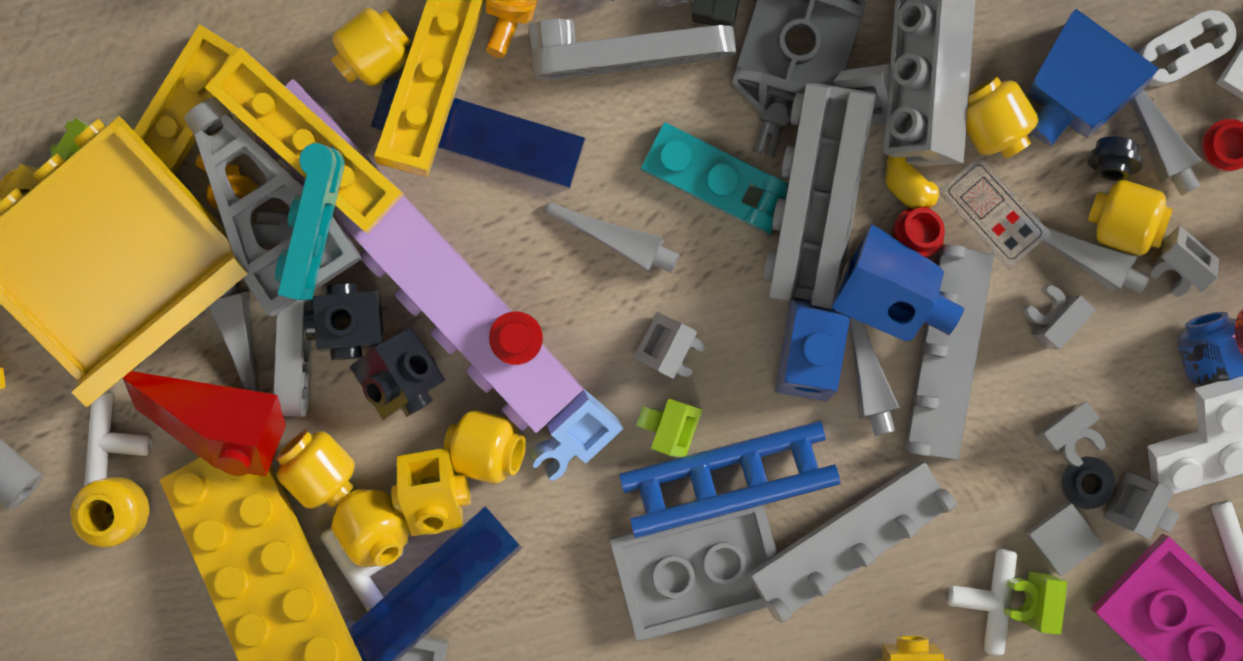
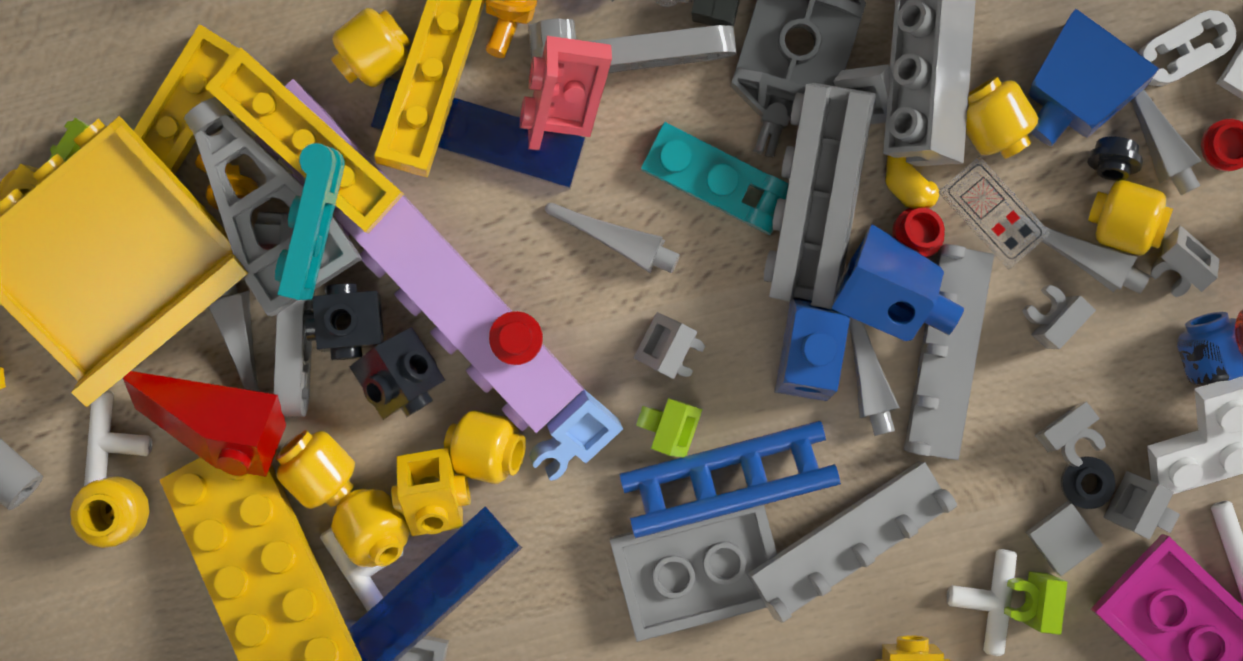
none -> coral bracket [520,36,612,150]

